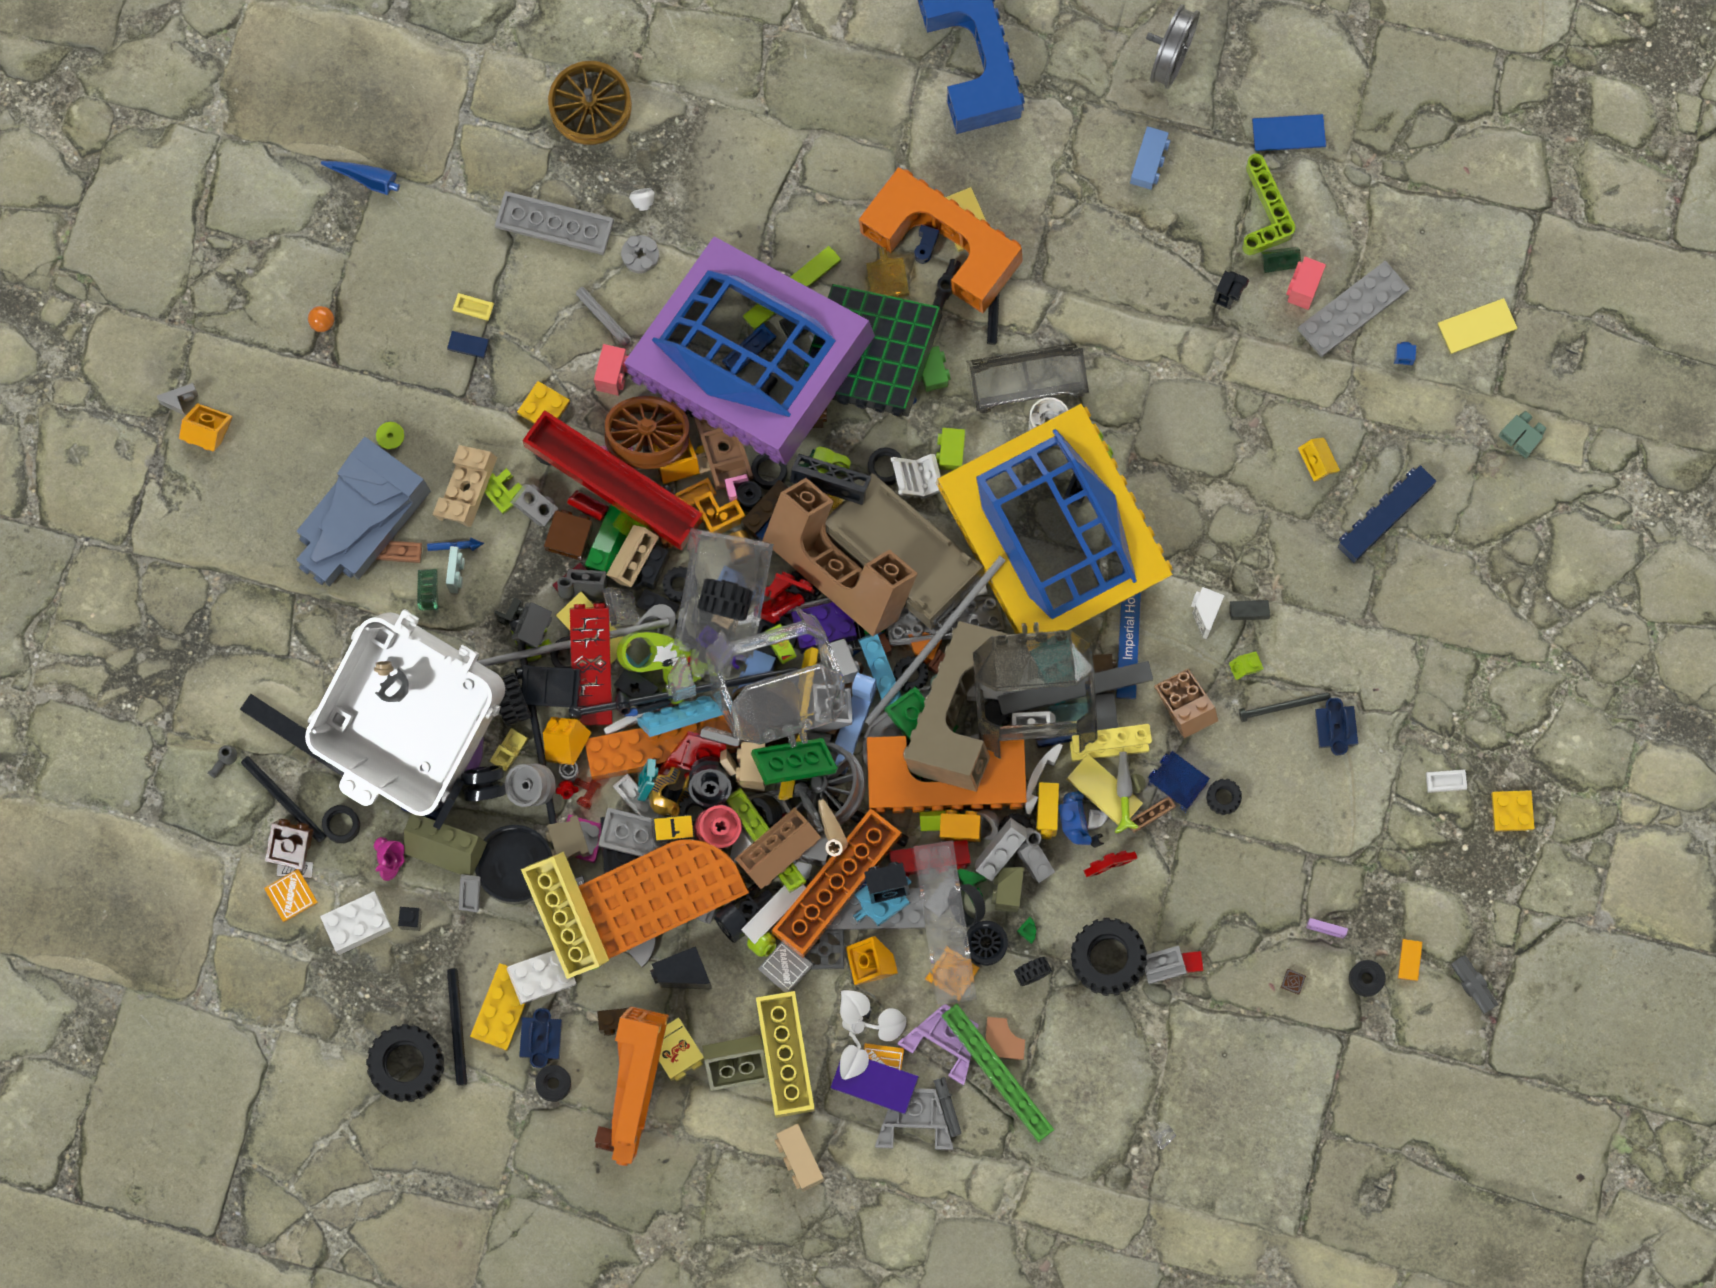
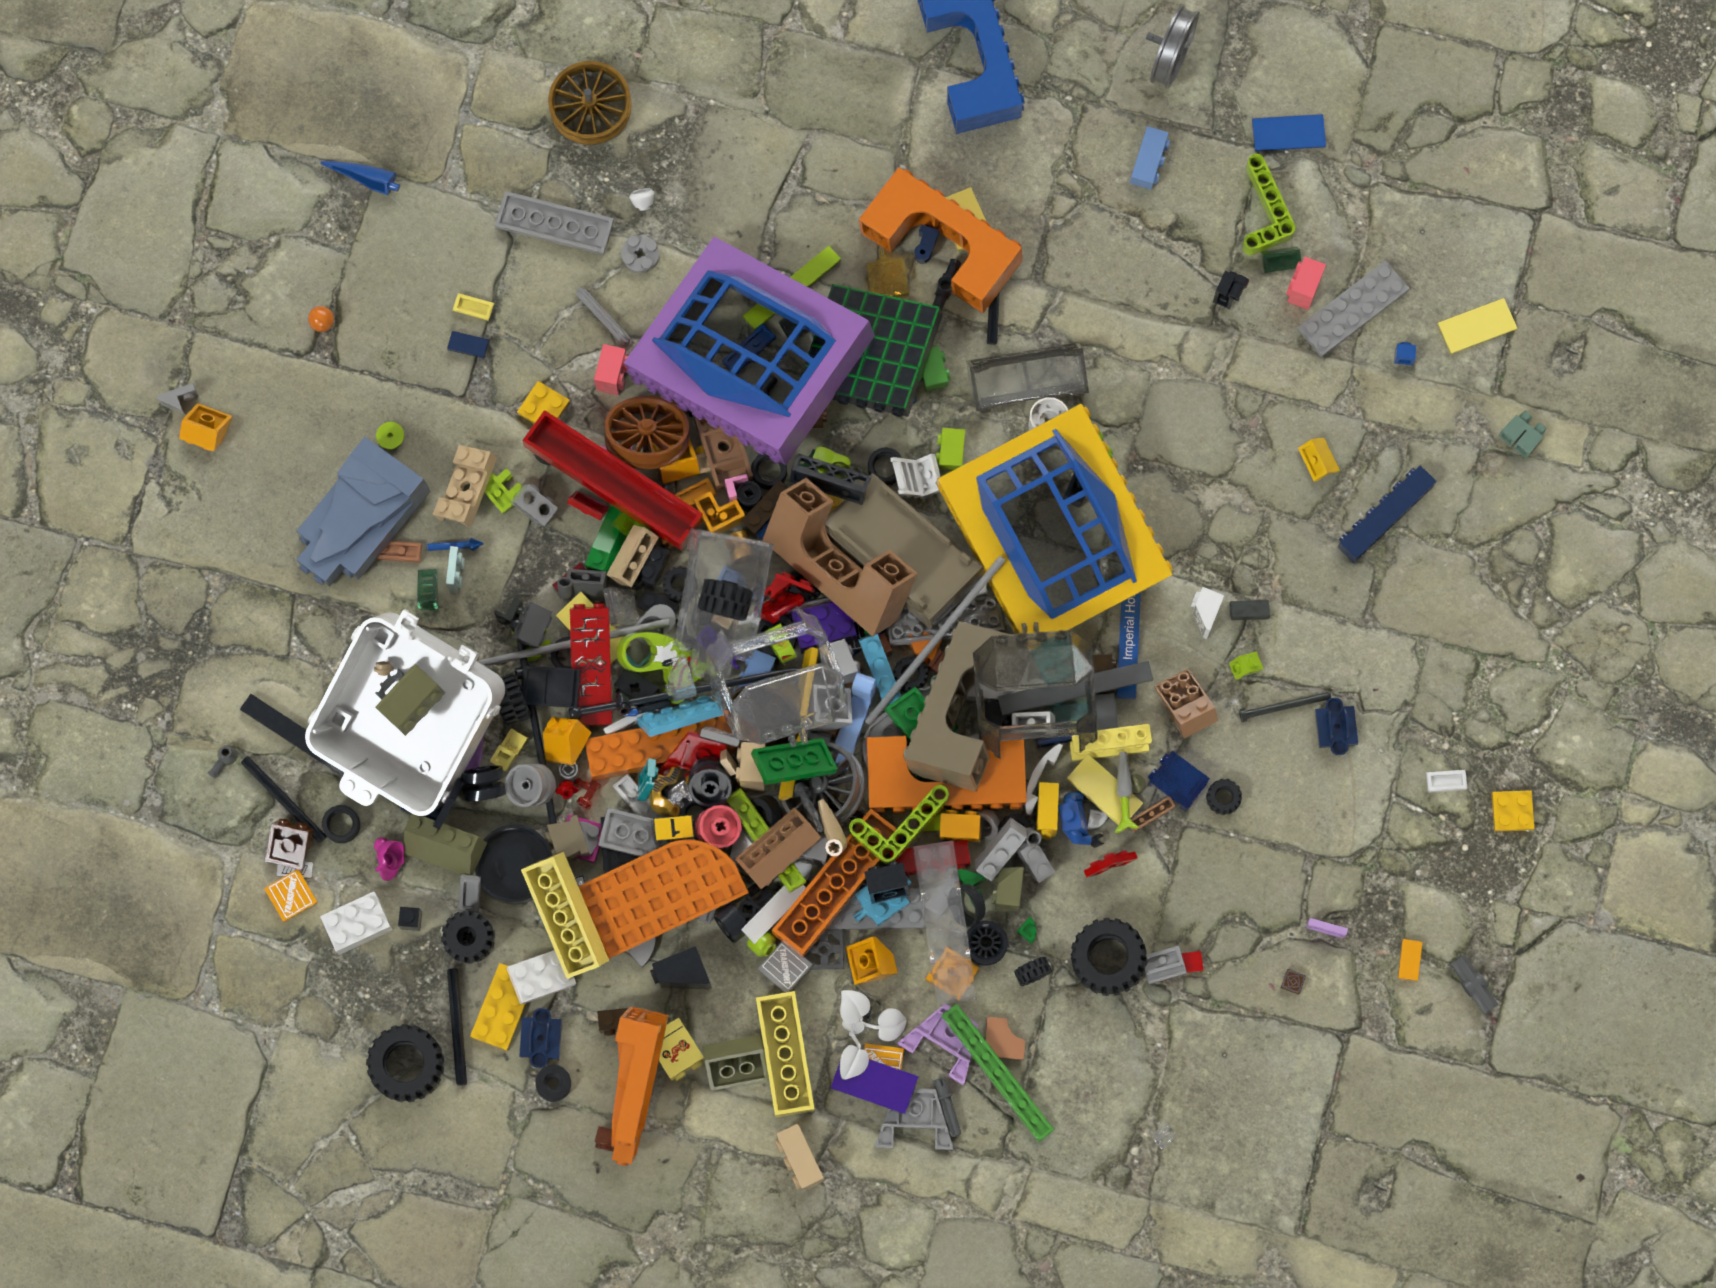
reddish brown brick [544,510,594,561] -> none
black tyre [1349,960,1386,997] -> none
none -> olive slope [375,664,446,736]
none -> black wheel [441,910,495,964]
none -> clear tile [668,780,692,808]
none -> lime beam [849,785,949,864]

